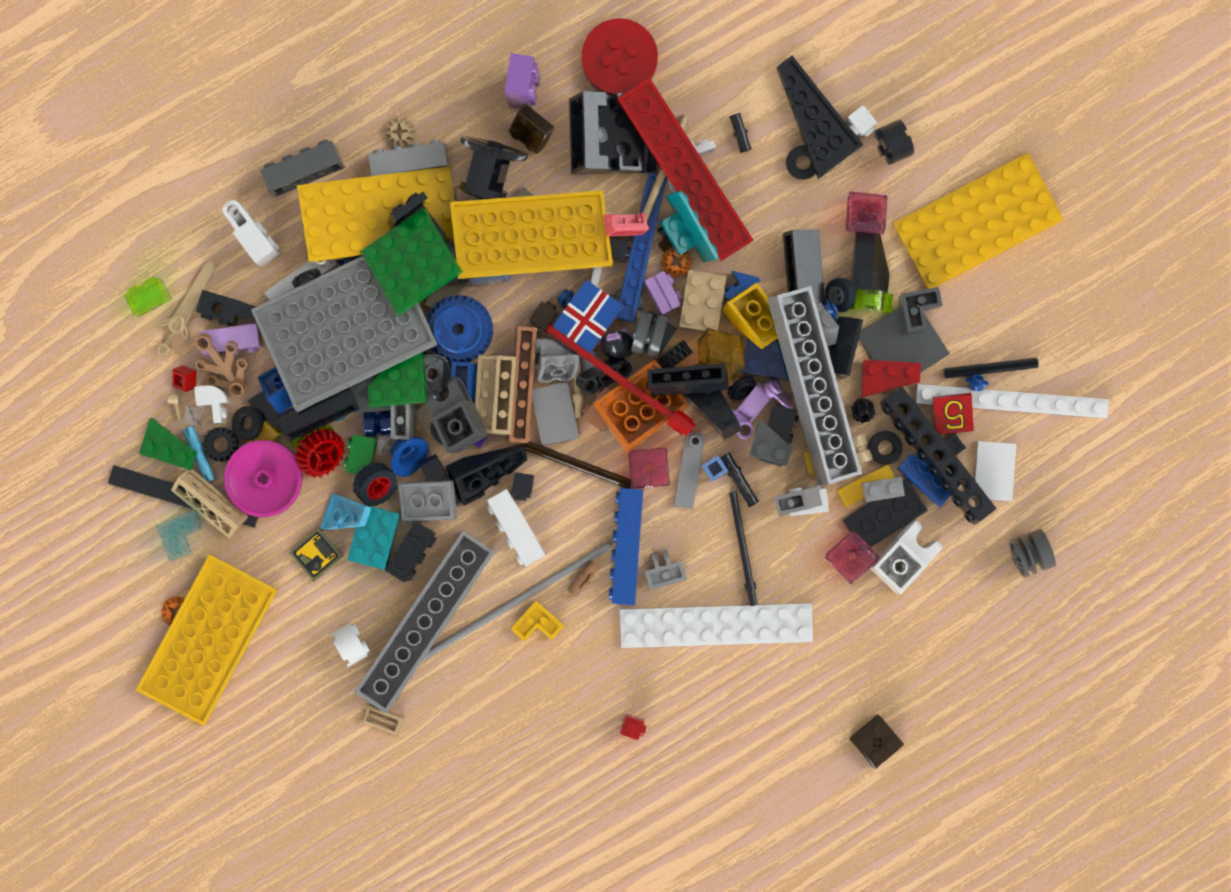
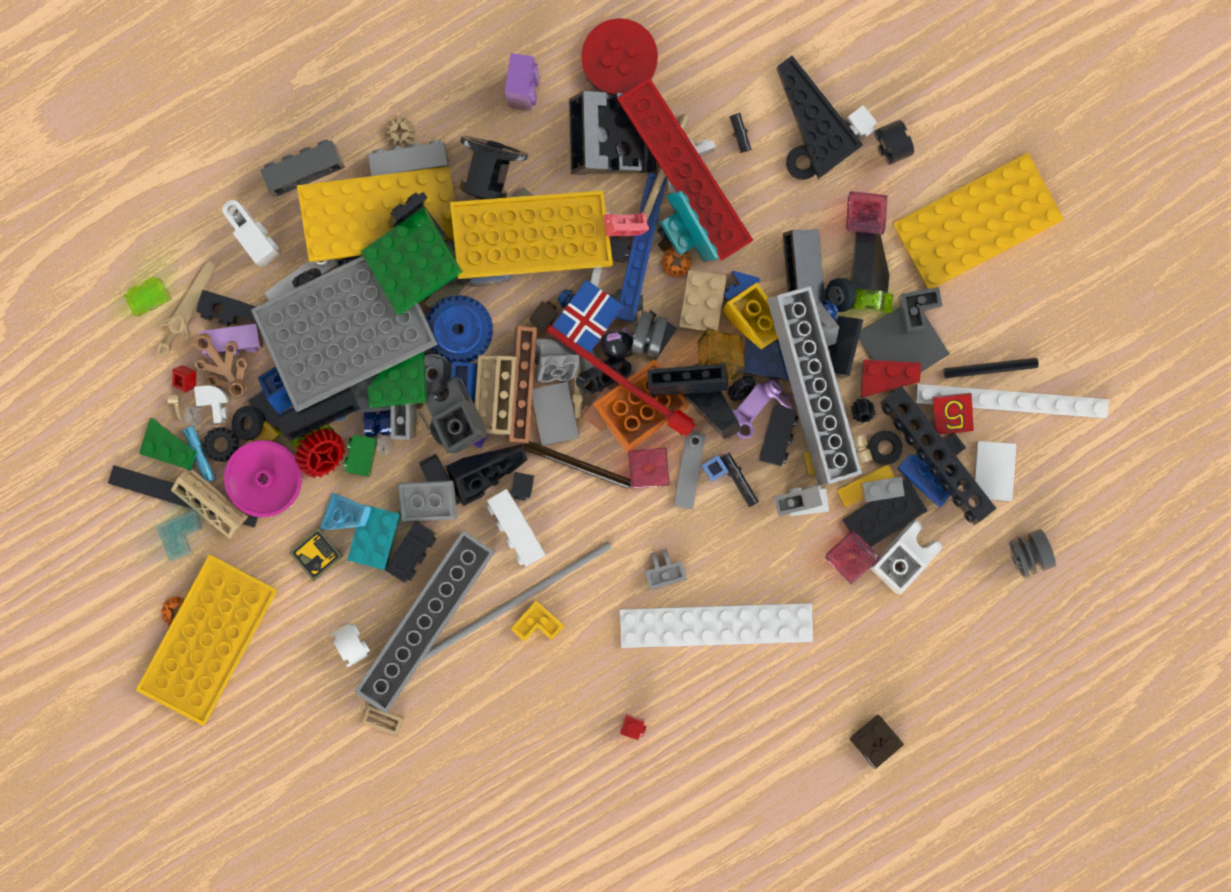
black wheel [353,462,397,506] -> none
blue hat [390,437,429,477] -> none
dark brown brick [509,104,555,154] -> none
medium nougat pin [567,560,601,597] -> none
blue brick [608,488,643,605] -> none
lavender brick [643,271,683,316] -> none
black tyre [657,340,693,368] -> none
black bar [729,492,758,606] -> none
dark grey wing [749,420,792,466] -> none
blue plate [966,374,989,391] -> none

